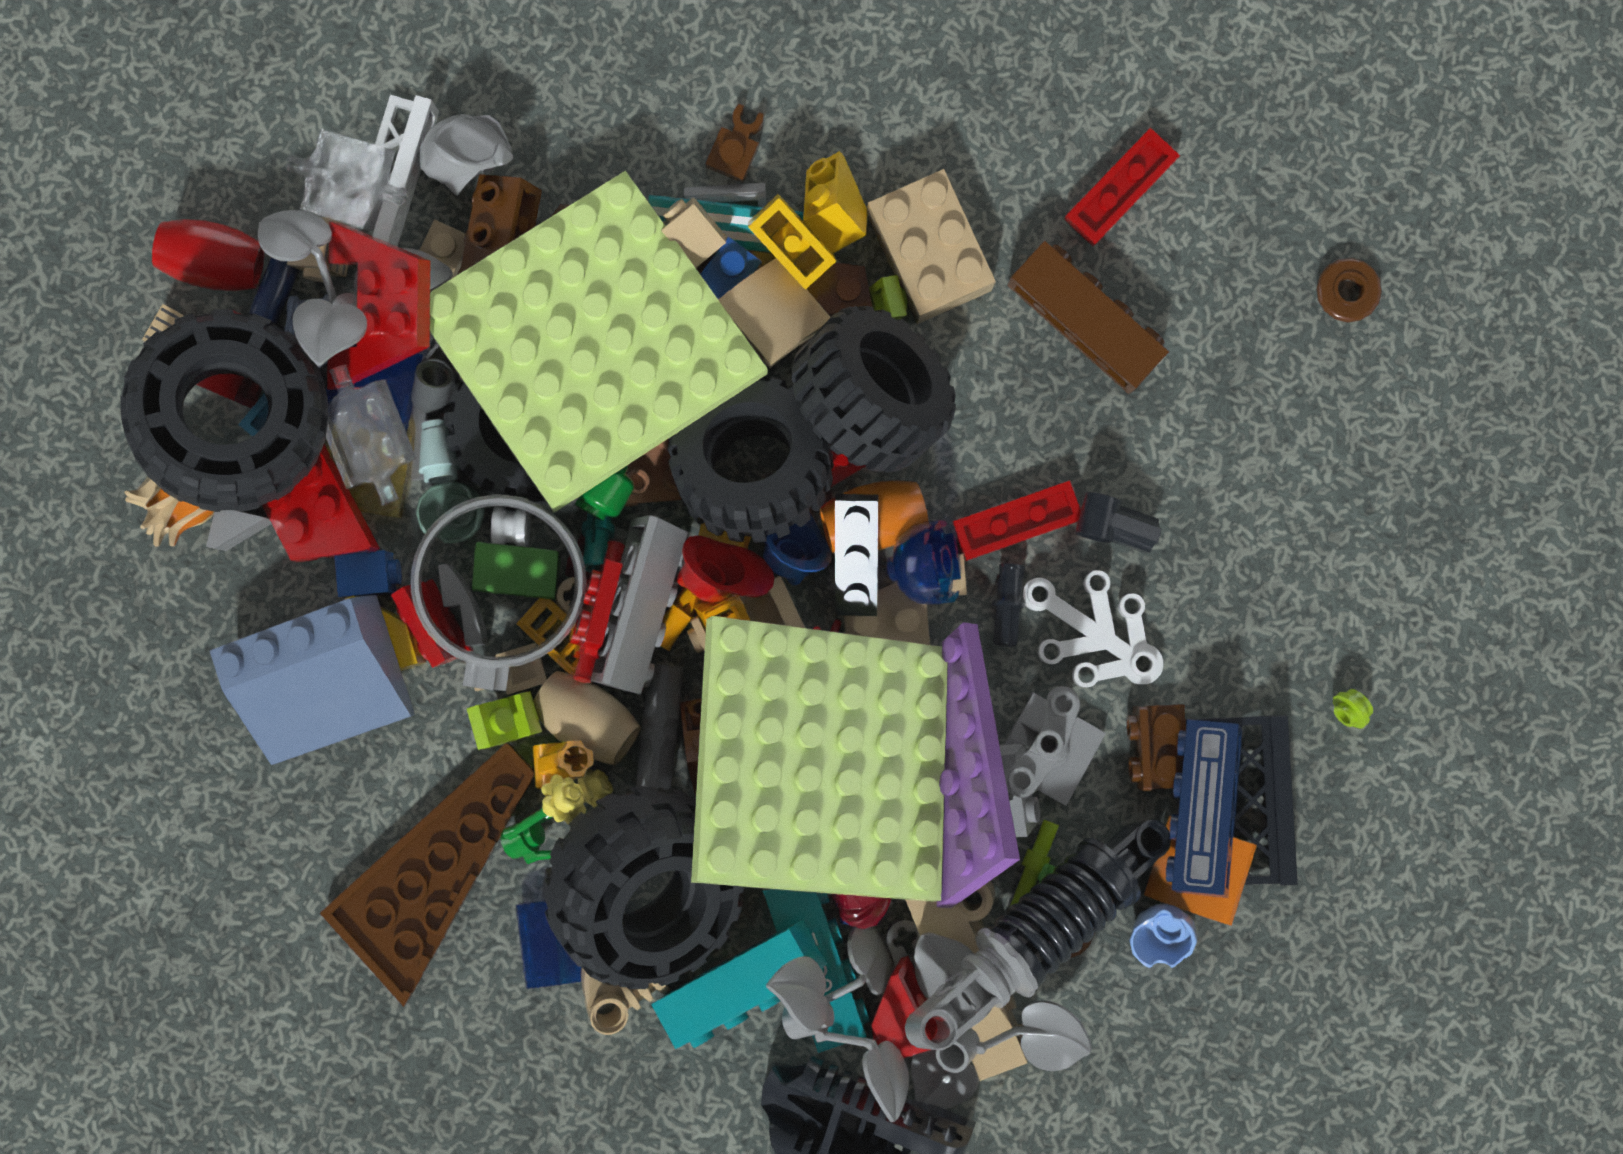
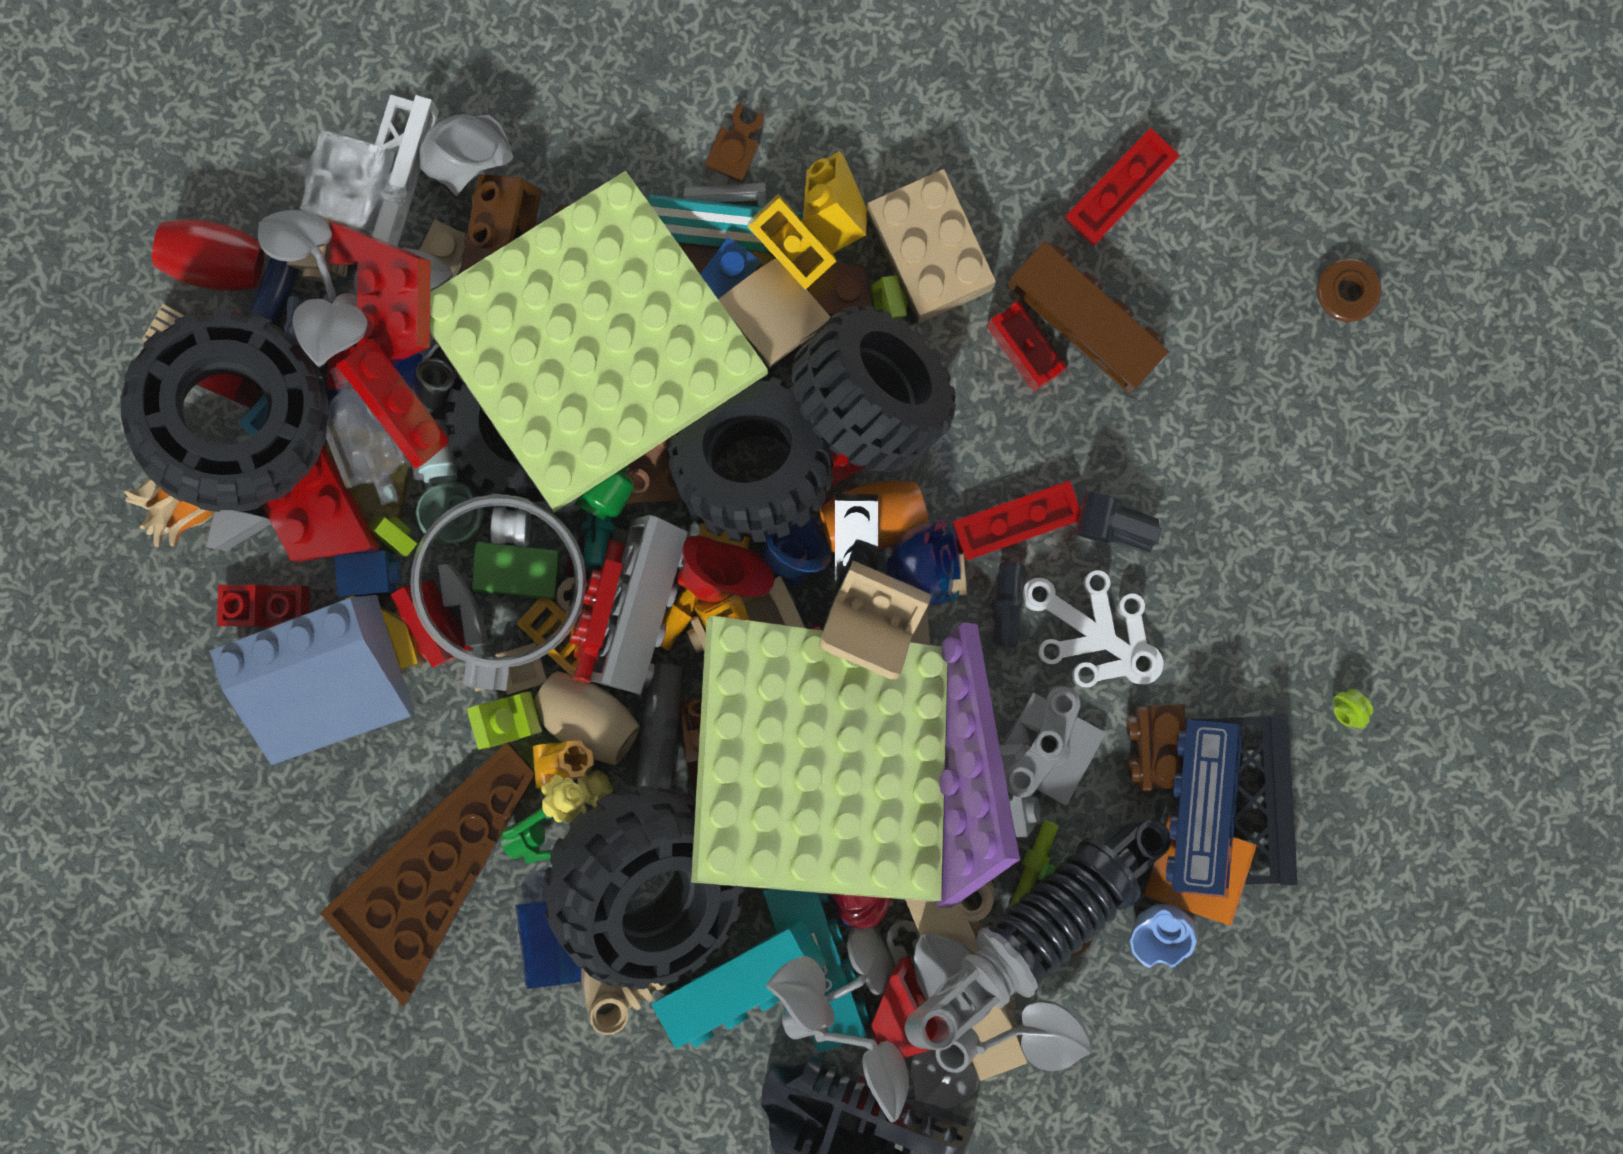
tan brick [661,197,726,268] -> none
none -> red slope [217,585,309,627]
none -> red plate [336,338,449,469]
none -> lime plate [368,516,417,557]
none -> tan bracket [819,561,931,679]
none -> red hinge [986,300,1068,393]

